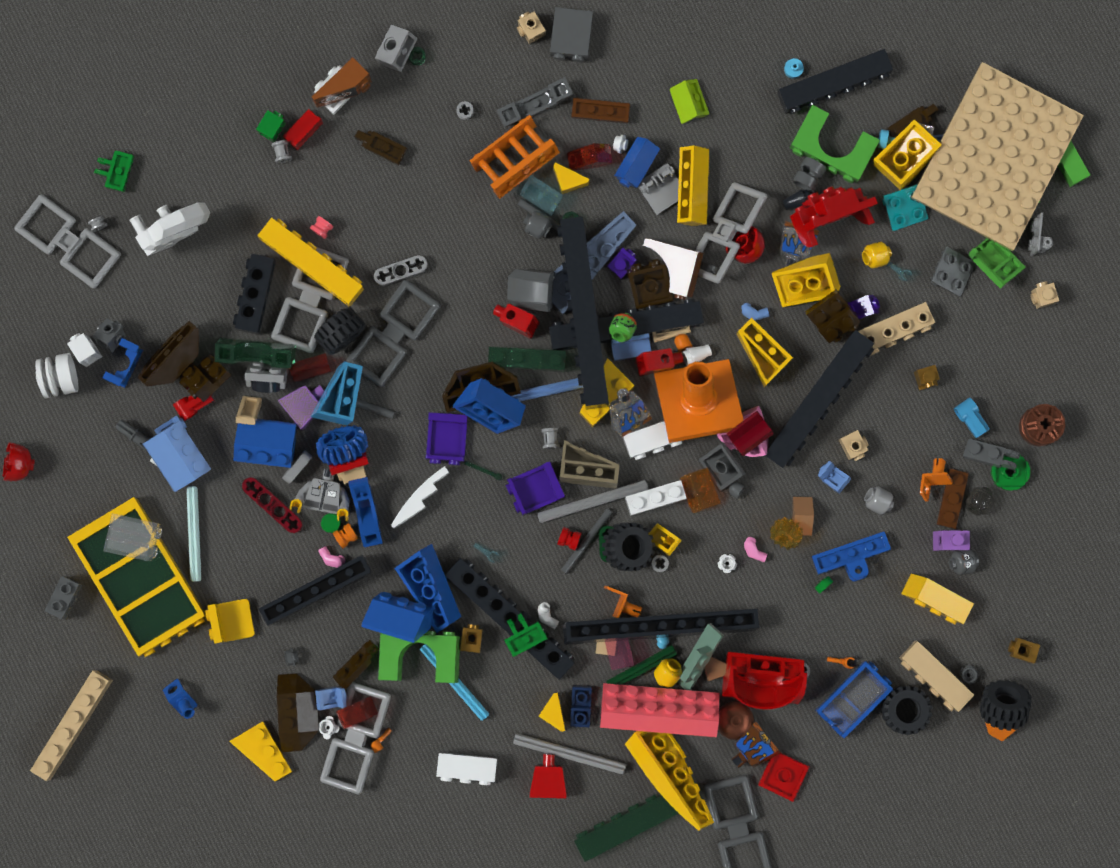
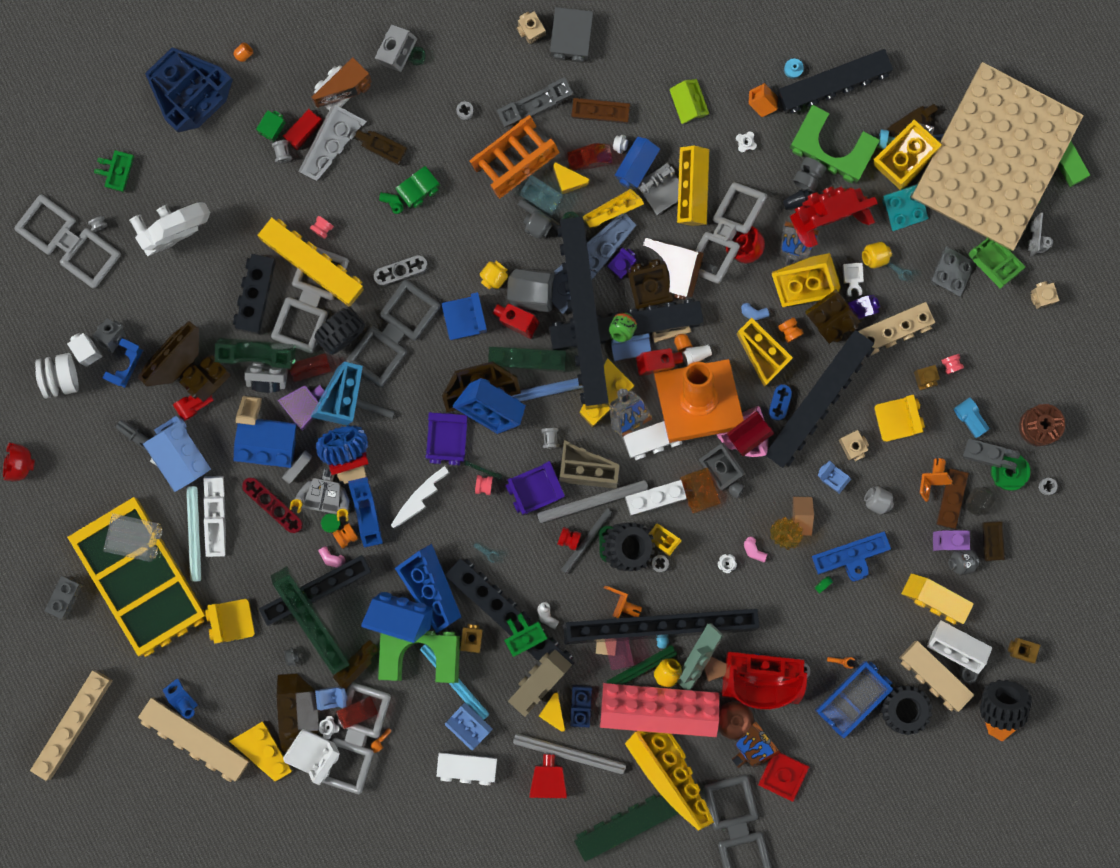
none -> tan brick [138,698,250,782]
none -> dark blue wedge [145,47,233,132]
none -> white slope [204,476,226,557]
none -> orange piece [234,42,253,62]
none -> clear green brick [271,566,350,675]
none -> white bracket [283,729,340,785]
none -> light grey wing [298,104,367,181]
none -> green arm [379,192,404,214]
none -> green brick [395,166,440,208]
none -> blue bracket [442,292,487,340]
none -> medium blue bracket [445,703,493,750]
none -> coral wheel [475,475,493,495]
none -> yellow head [480,261,508,289]
none -> dark tan wedge [508,650,572,717]
none -> yellow wing [583,189,644,228]
none -> white plate [736,132,757,152]
none -> orange panel [749,83,778,117]
none -> blue beam [769,385,792,421]
none -> orange wheel [778,317,804,343]
none -> white plate [842,263,864,297]
none -> yellow bracket [874,395,925,442]
none -> white brick [927,621,992,674]
none -> coral wheel [941,354,964,375]
none -> dark brown plate [982,521,1005,561]
none -> light grey bush [1038,478,1058,495]

